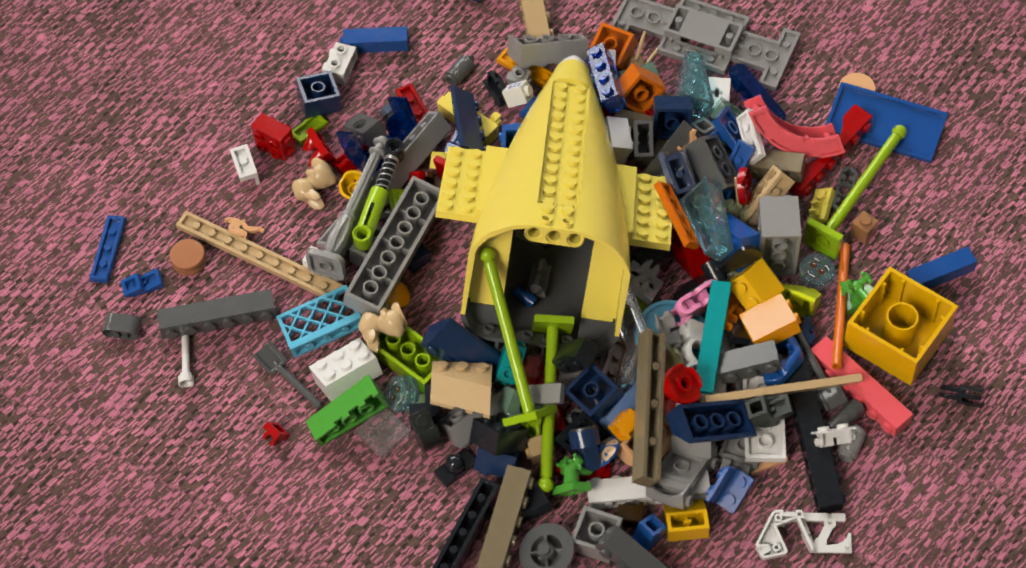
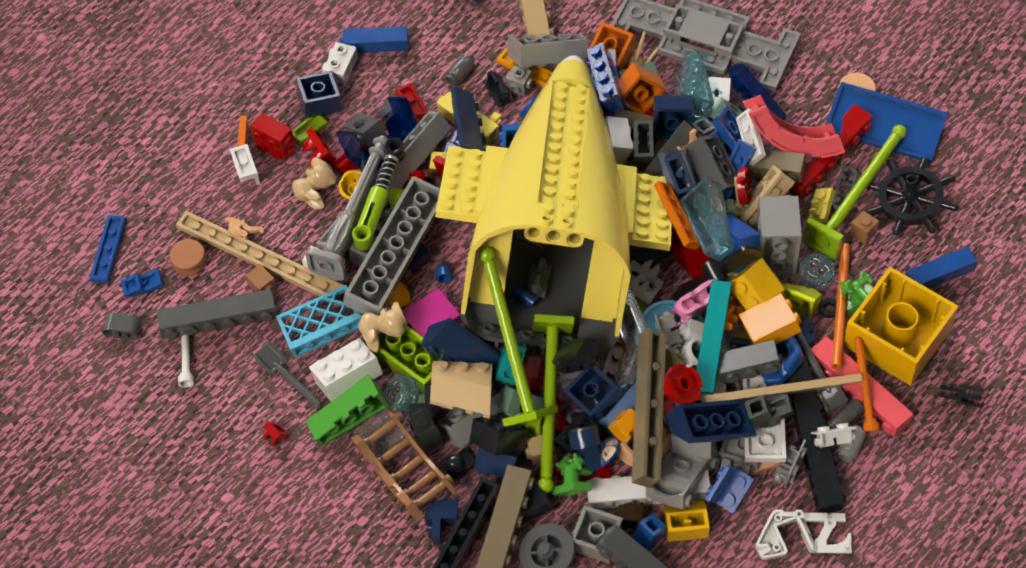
white brick [502,80,534,108] -> none
light grey tile [528,383,565,406] -> none
none -> orange tile [238,116,249,146]
none -> medium nougat brick [245,264,277,293]
none -> medium nougat fence [351,410,456,522]
none -> dark pink brick [402,288,462,338]
none -> dark blue brick [424,499,459,545]
none -> blue hose [435,263,452,284]
none -> light grey hinge [773,439,807,489]
none -> black piece [819,299,836,318]
none -> orange piece [854,336,880,432]
none -> black piece [866,157,959,236]

